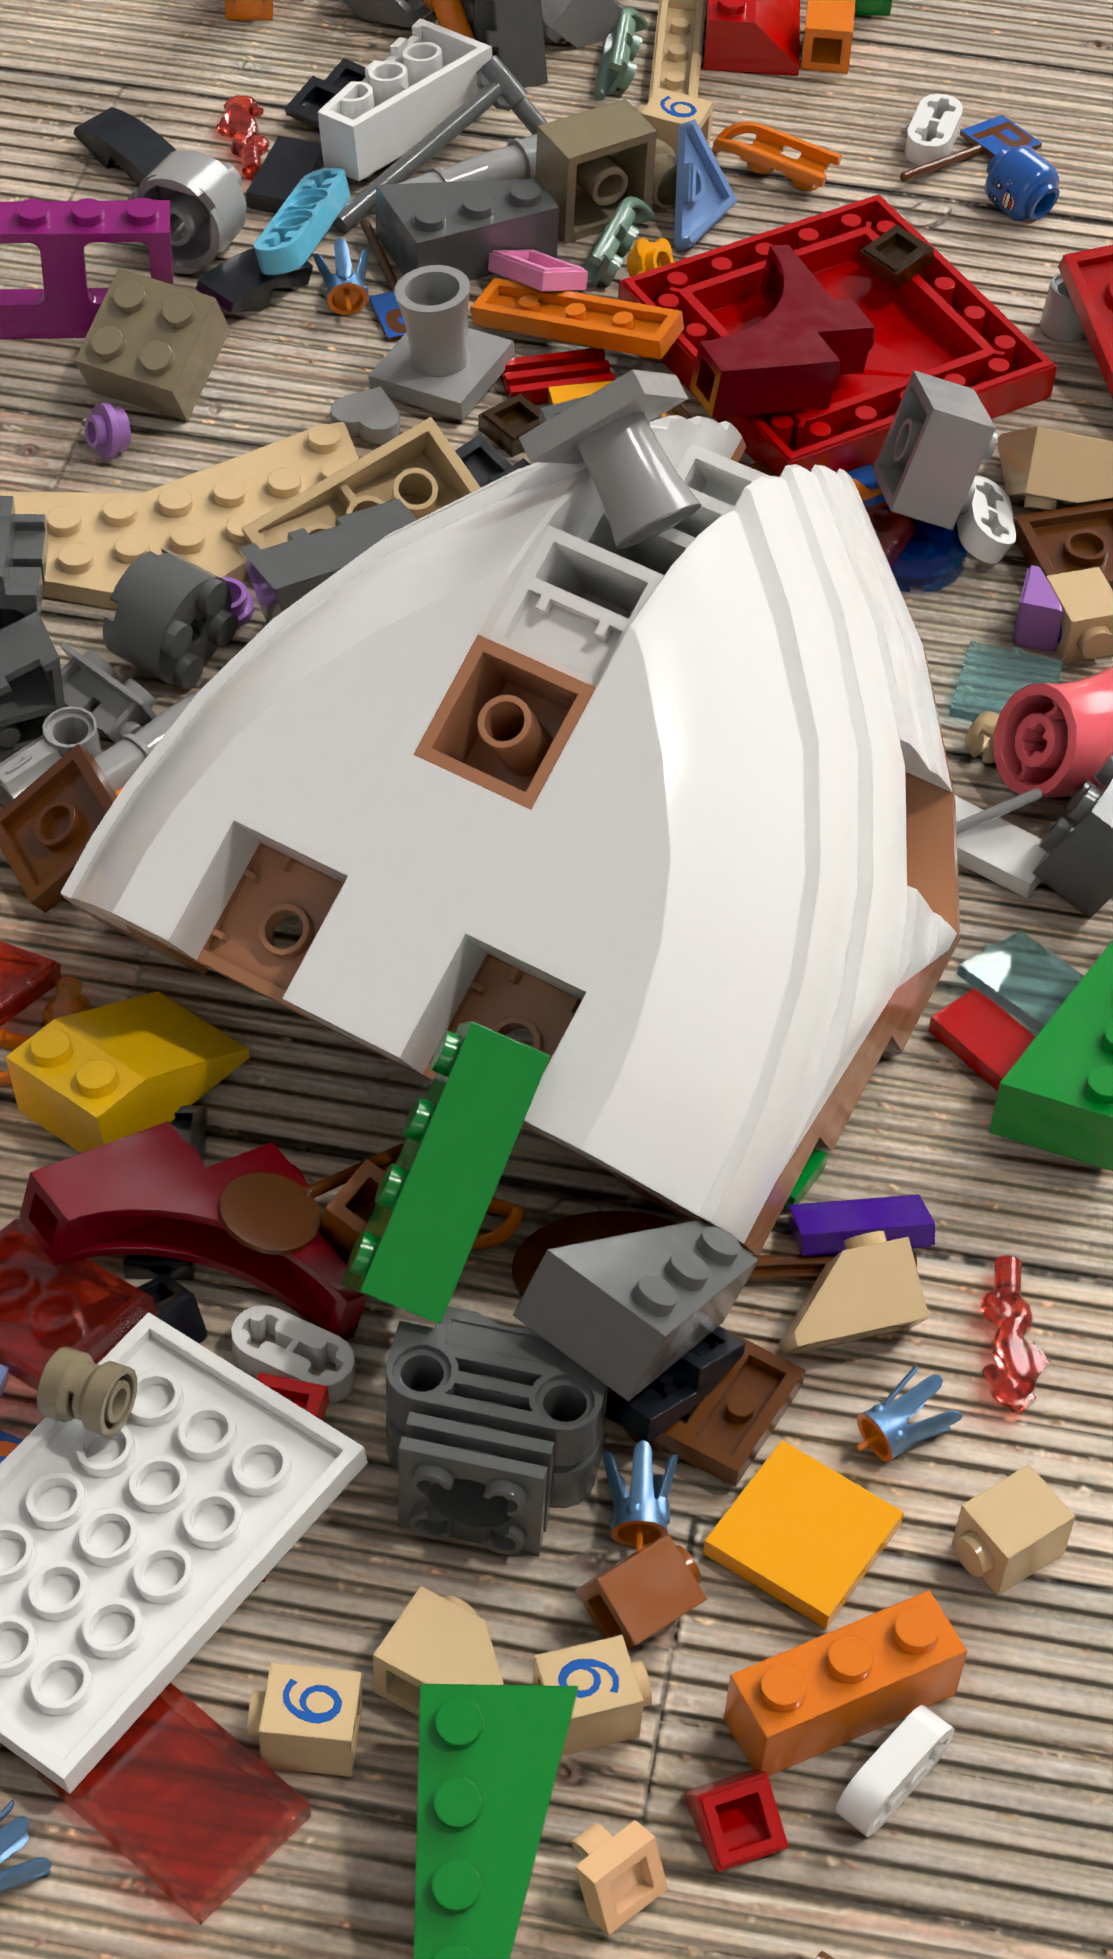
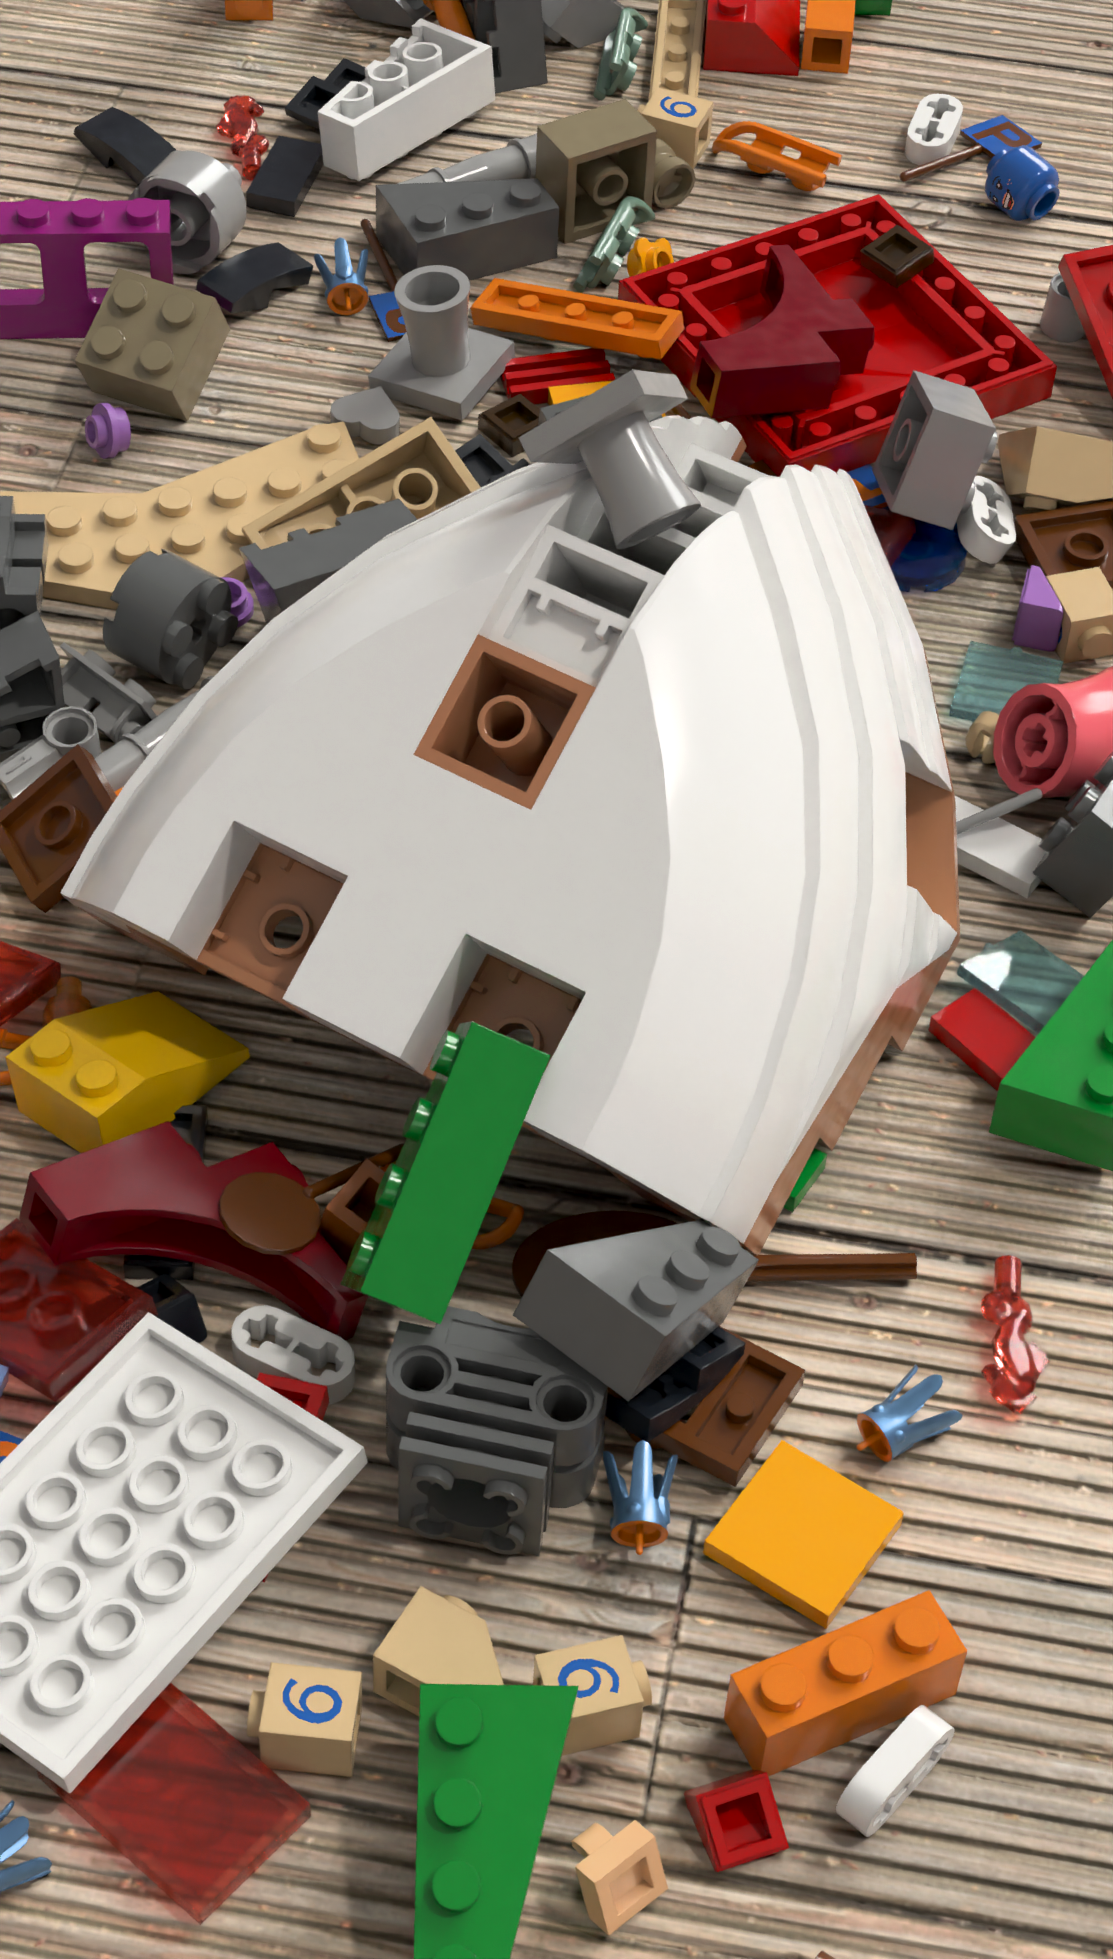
dark tan wheel [37,1346,137,1438] -> none
medium azure beam [254,167,351,275] -> none
dark grey bar [333,55,548,233] -> none
bright pink tile [488,249,588,291] -> none
dark orange brick [575,1534,707,1649] -> none
medium blue tile [674,119,738,252] -> none
tan slope [779,1231,930,1357] -> none
dark purple tile [788,1194,935,1257] -> none
tan brick [952,1464,1076,1596] -> none

